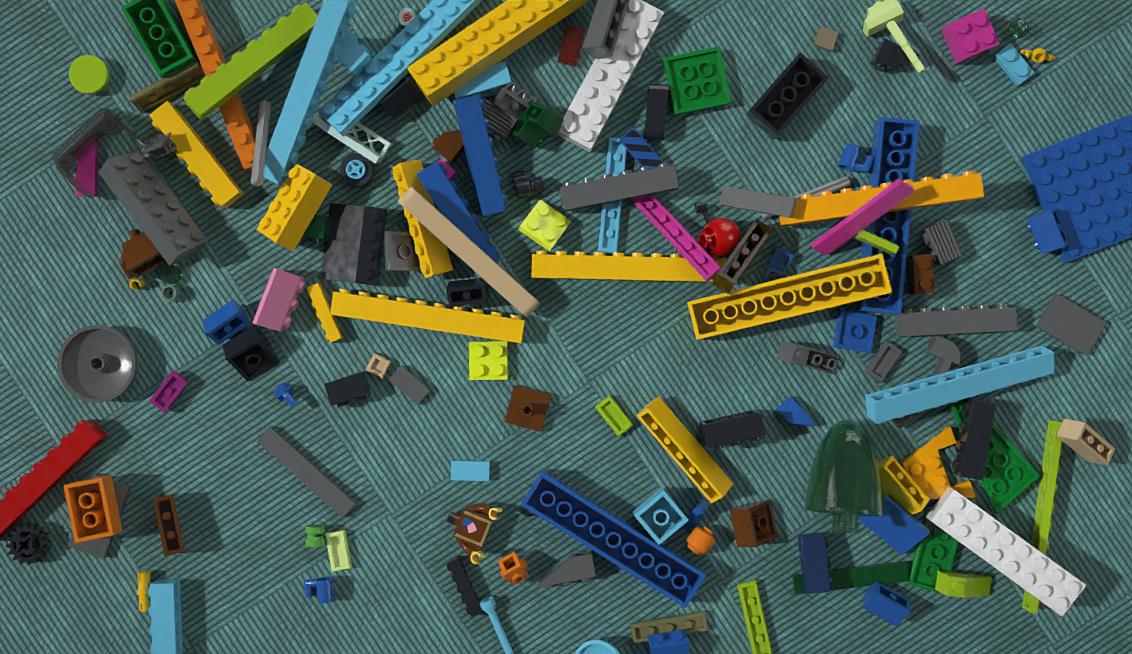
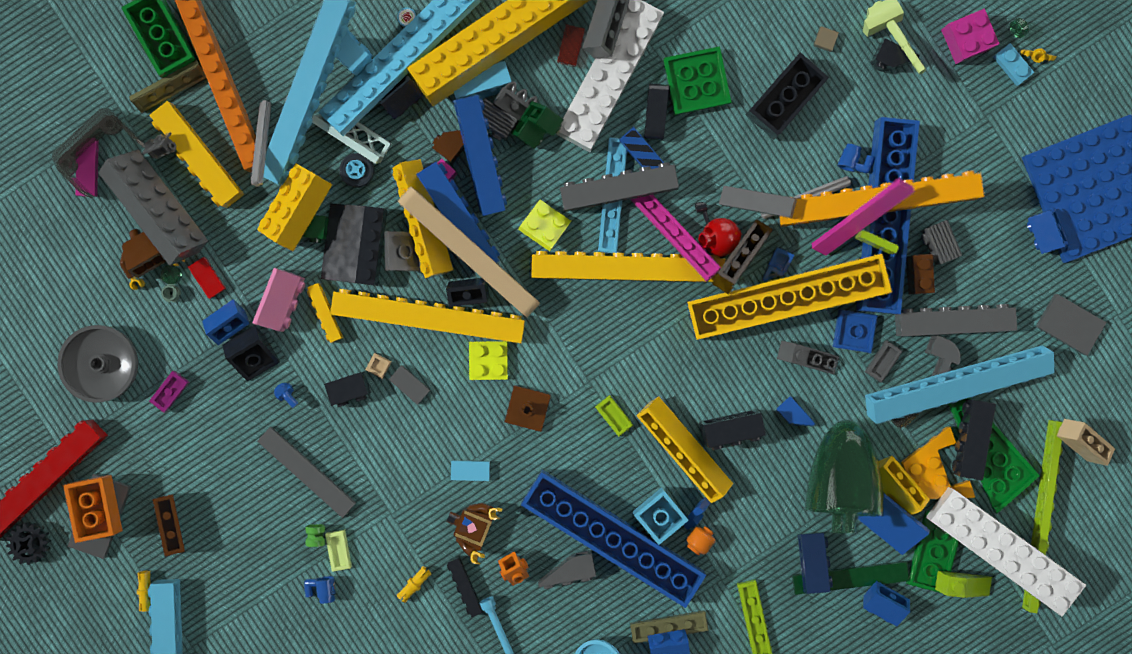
lime tile [69,55,110,95] -> none
lime brick [183,2,318,121] -> none
black piece [512,170,545,199] -> none
reddish brown slope [730,499,778,547] -> none
none -> red tile [188,257,227,299]
none -> yellow pin [397,566,432,603]

